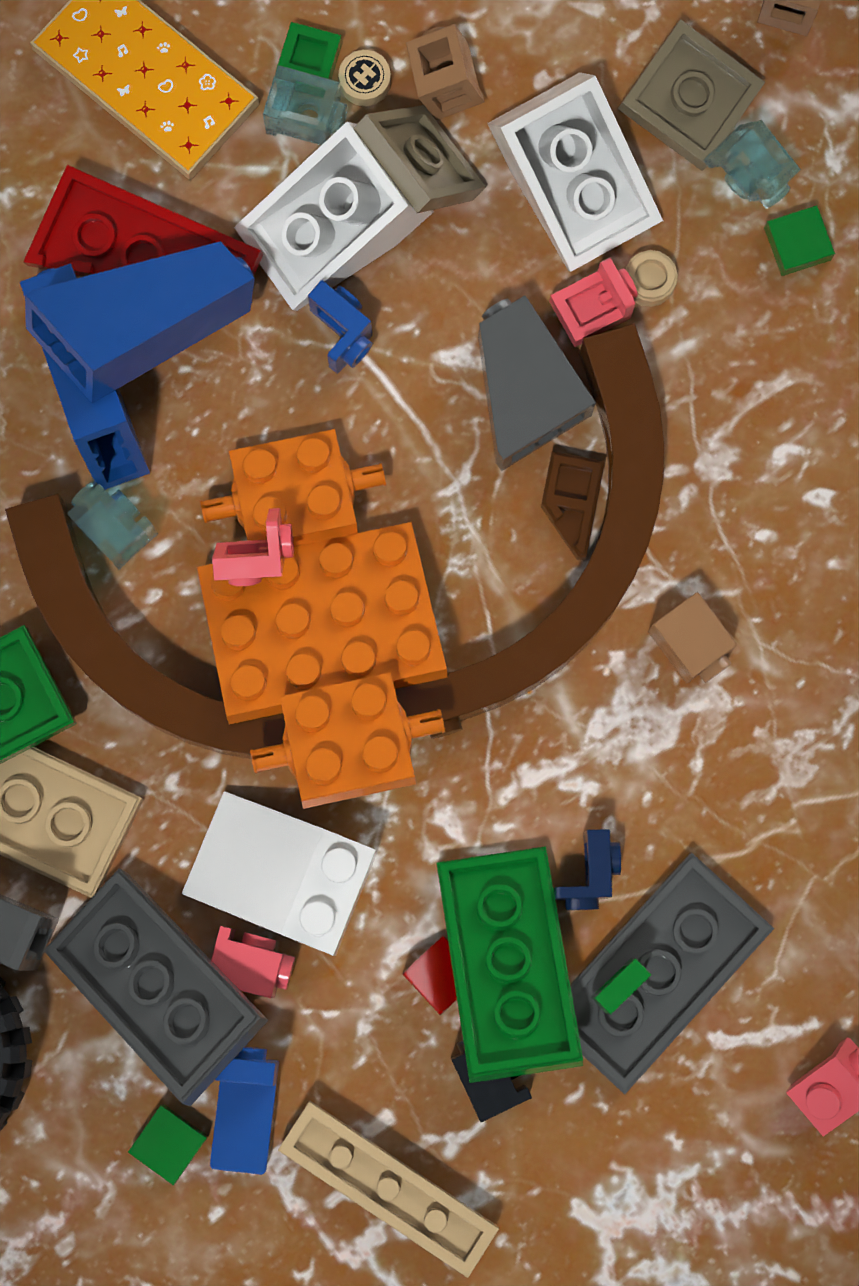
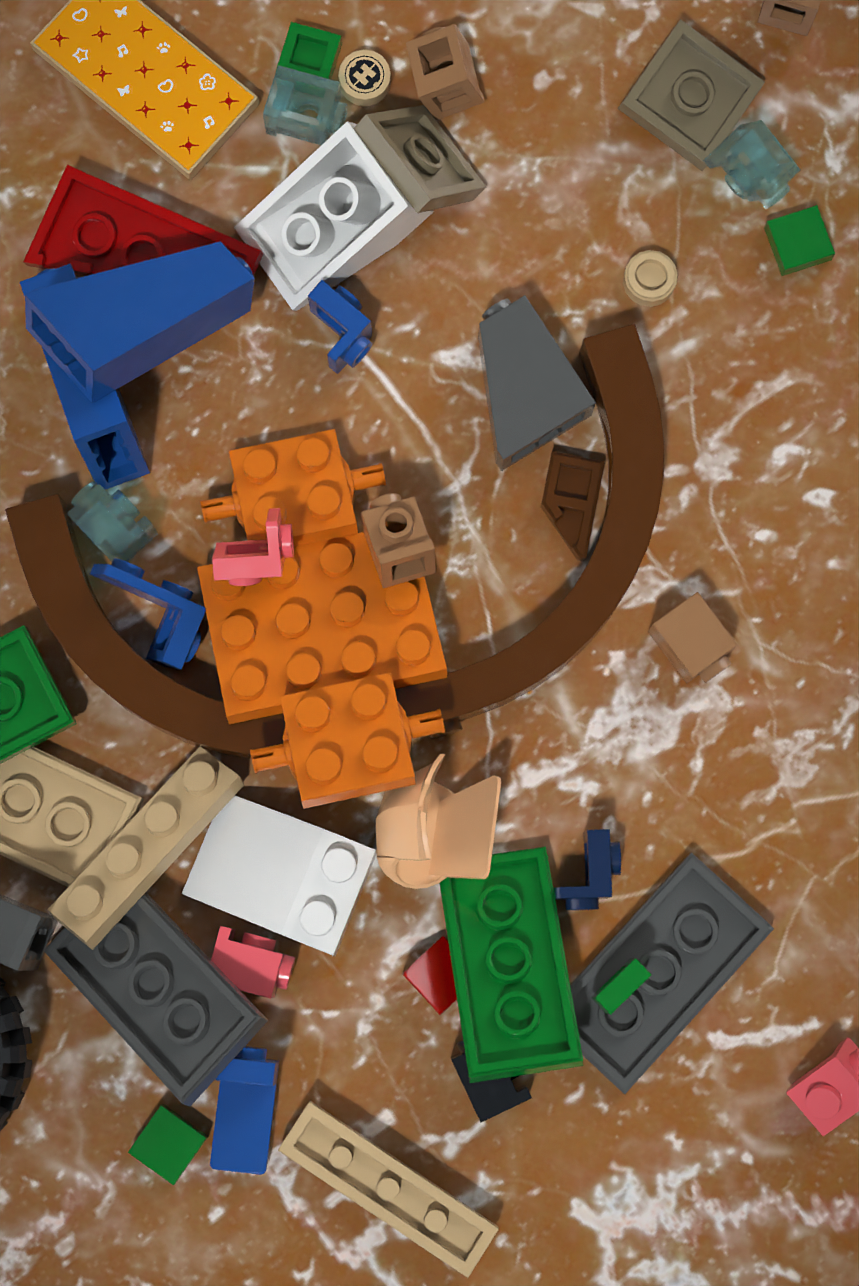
white slope [487,73,663,272] -> none
coral bracket [549,258,638,347] -> none
none -> tan plate [47,746,244,950]
none -> blue bracket [90,558,206,669]
none -> medium nougat brick [361,493,436,588]
none -> light nougat piece [375,754,501,889]

